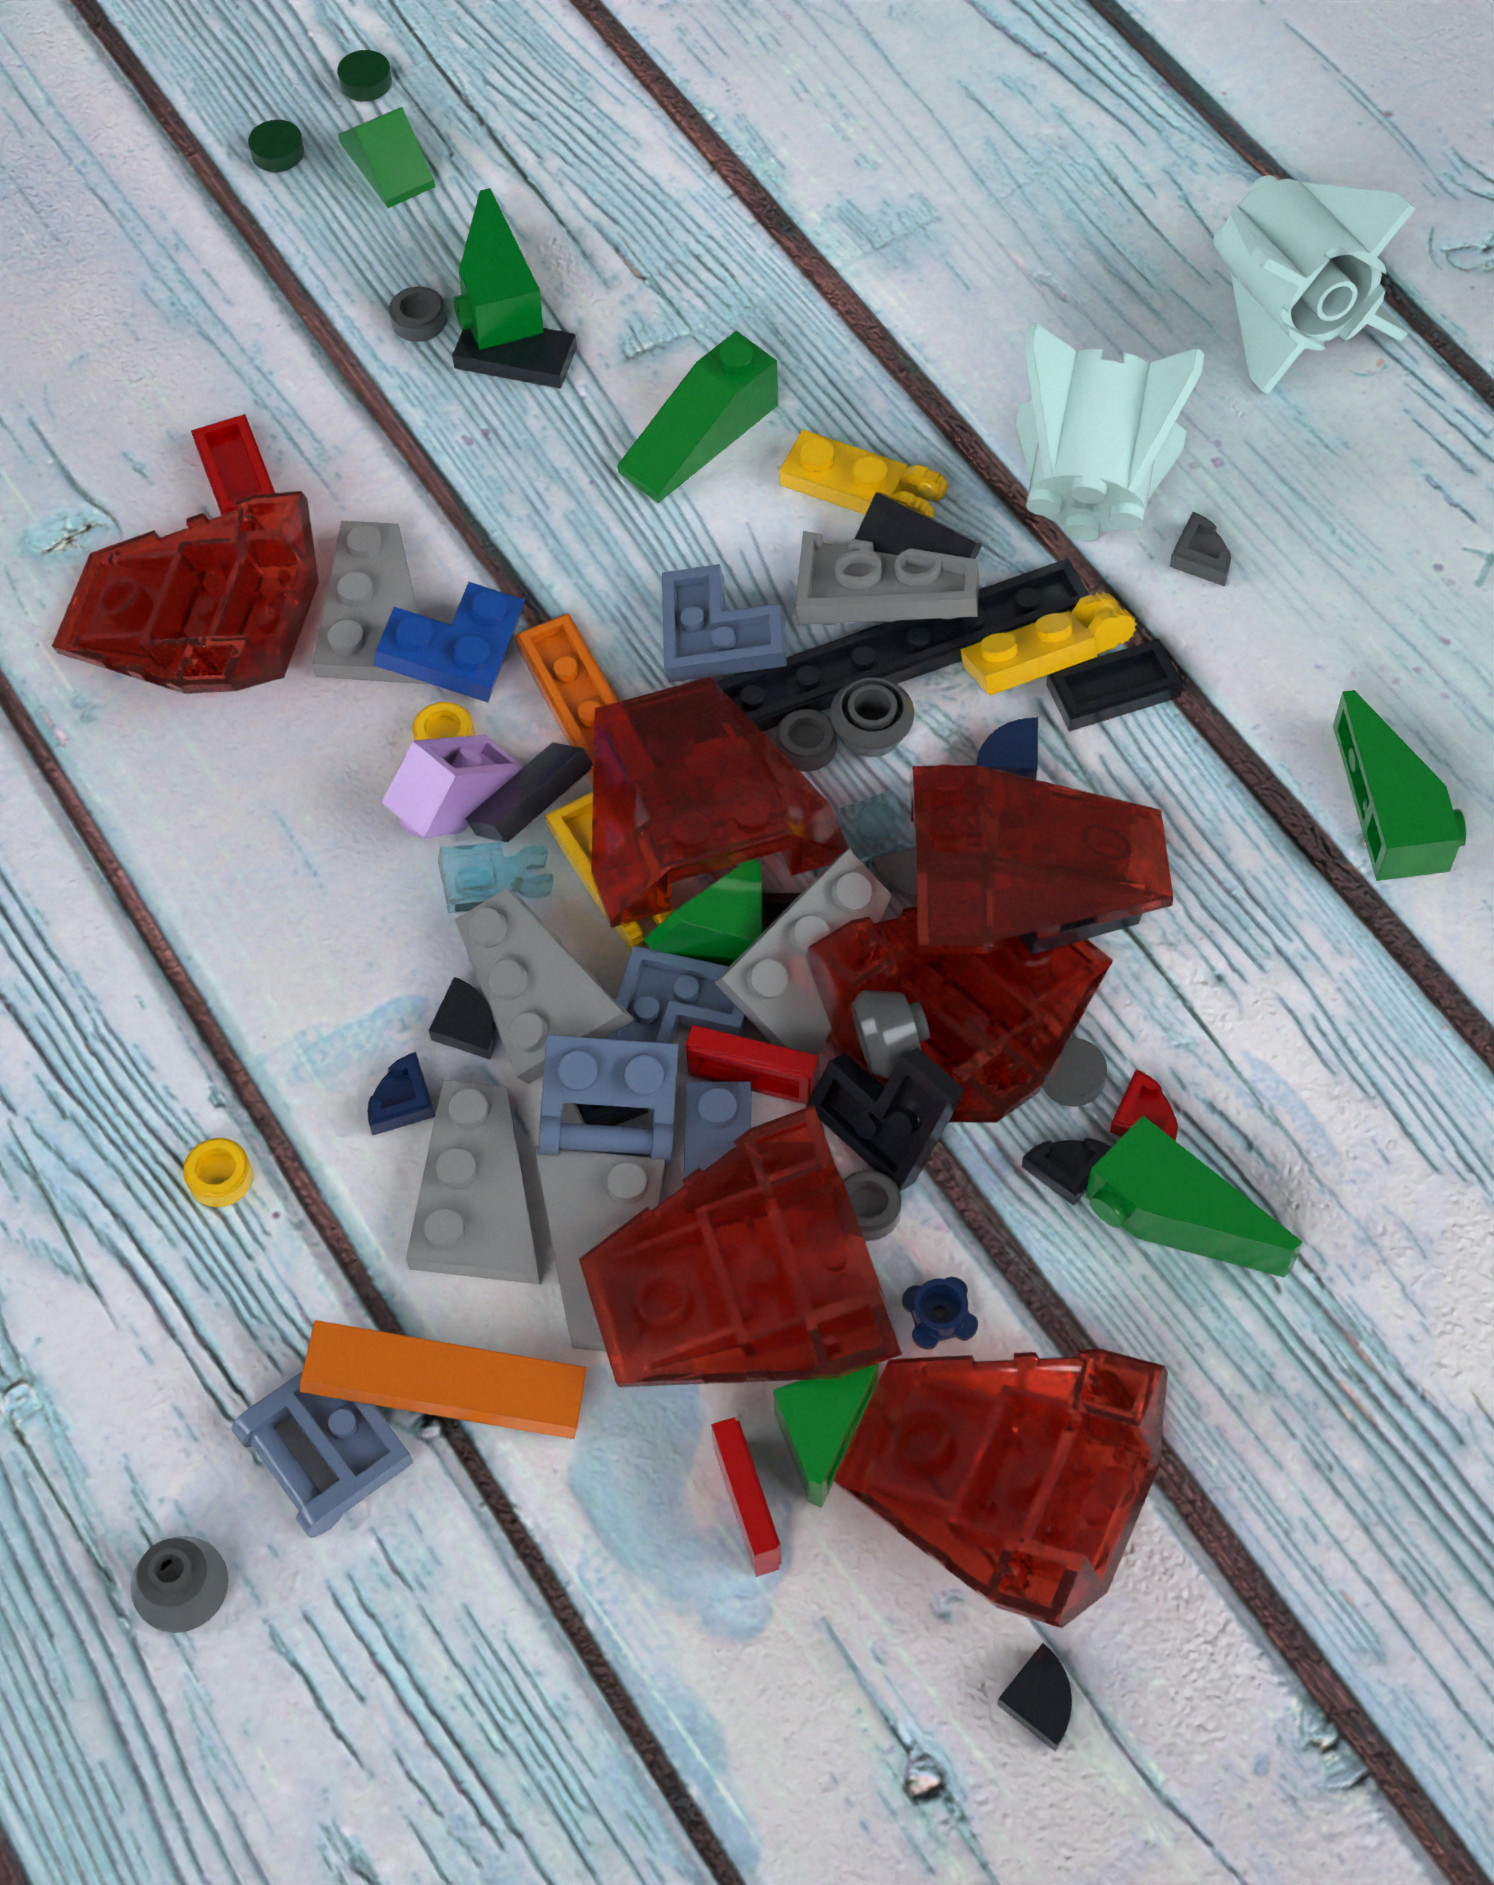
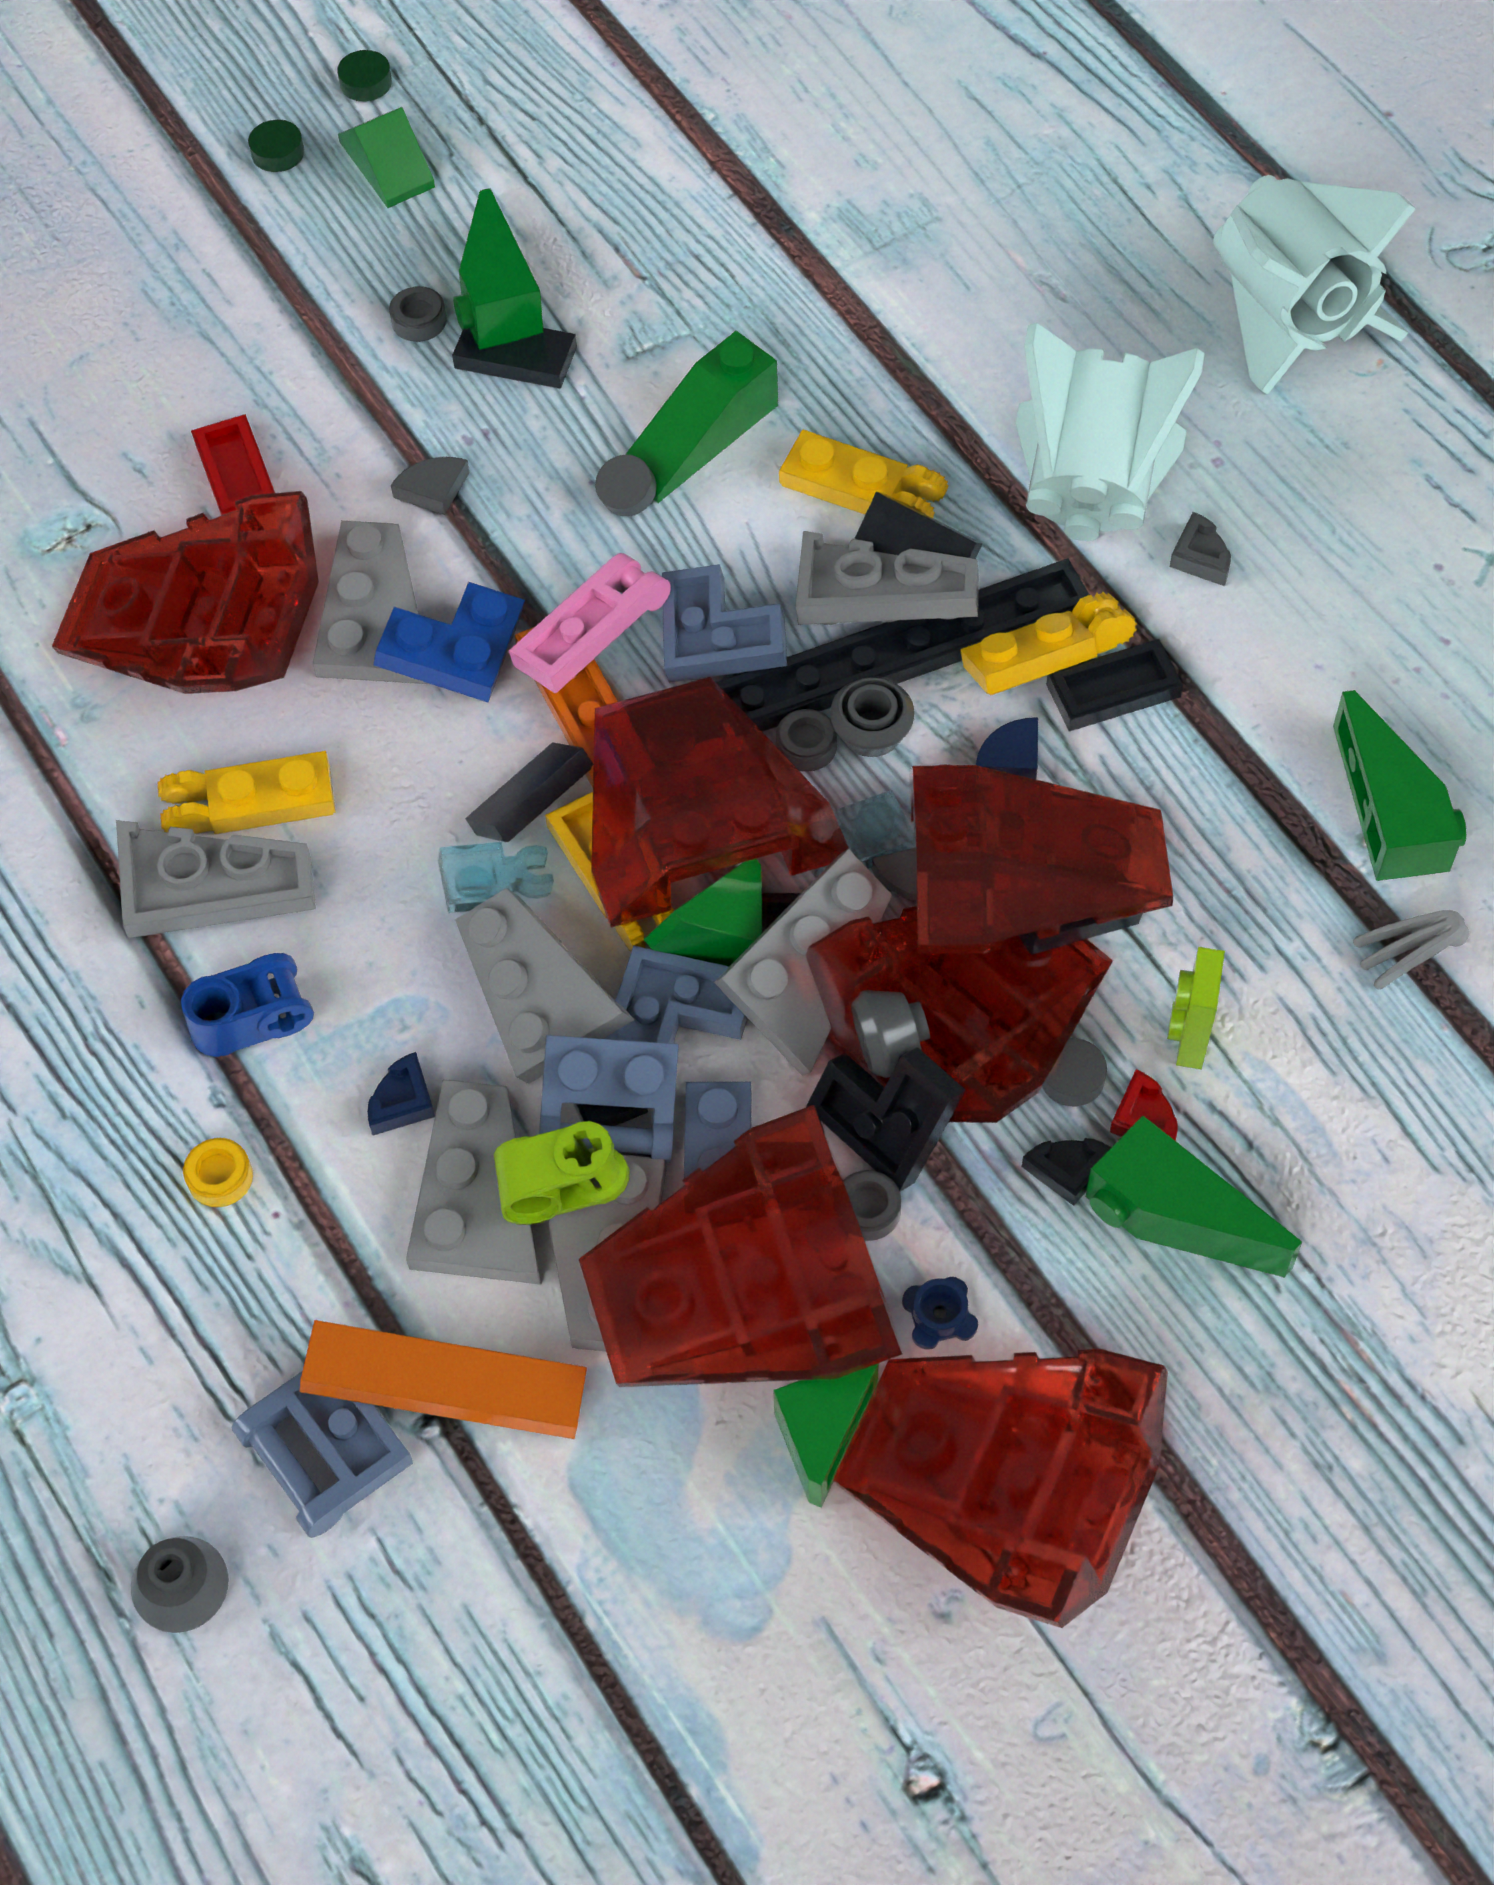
lavender slope [381,735,525,839] -> none
yellow tile [412,702,475,740] -> none
black tile [429,977,495,1059] -> none
red tile [685,1025,819,1105] -> none
red tile [711,1417,782,1577] -> none
black tile [997,1643,1072,1752] -> none
none -> light grey wing [116,820,316,938]
none -> yellow hinge [157,751,336,834]
none -> blue piece [181,953,314,1057]
none -> dark grey tile [391,457,470,515]
none -> lime piece [494,1121,630,1225]
none -> bright pink plate [509,553,671,694]
none -> dark grey tile [595,455,657,516]
none -> lime plate [1167,947,1225,1070]
none -> light grey piece [1353,910,1469,989]

